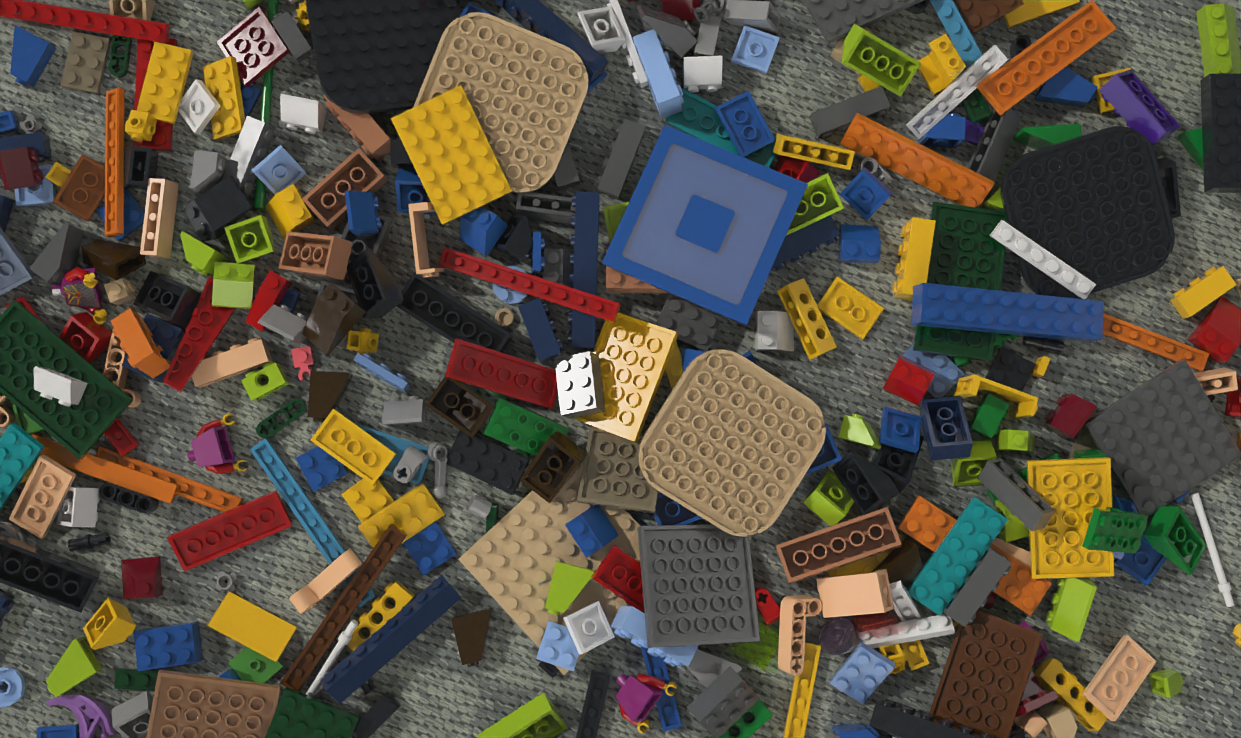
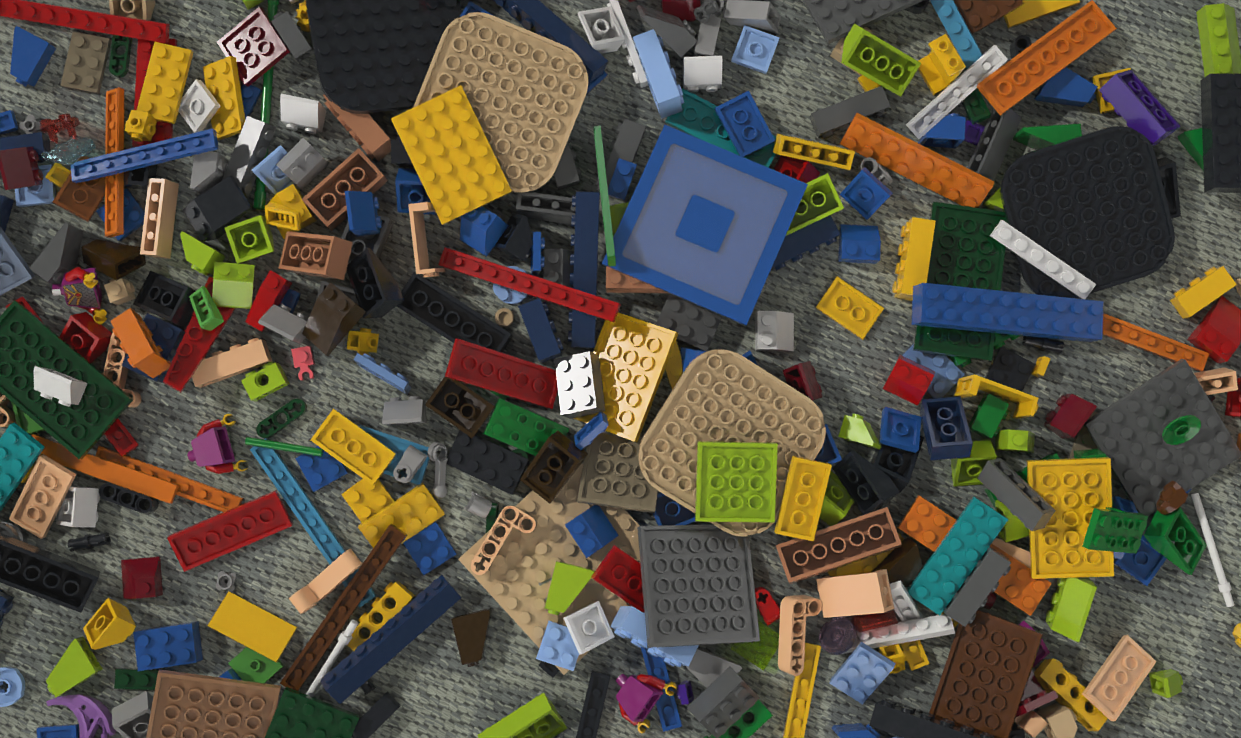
dark brown slope [308,371,353,422] -> none
yellow brick [777,278,837,360] -> none
none -> clear red plate [39,114,80,143]
none -> clear light blue plate [41,135,96,166]
none -> blue plate [70,128,219,183]
none -> bright green slope [189,286,224,331]
none -> green bar [245,437,323,457]
none -> yellow slope [265,202,301,231]
none -> light grey slope [276,138,329,190]
none -> light nougat beam [471,506,536,575]
none -> blue plate [574,411,609,450]
none -> green tile [593,125,616,267]
none -> blue plate [608,158,637,201]
none -> dark purple plate [677,680,694,705]
none -> lime plate [695,441,778,523]
none -> yellow plate [774,456,832,541]
none -> dark red slope [782,361,822,401]
none -> reddish brown rock [1156,480,1188,515]
none -> green dish [1162,415,1201,445]

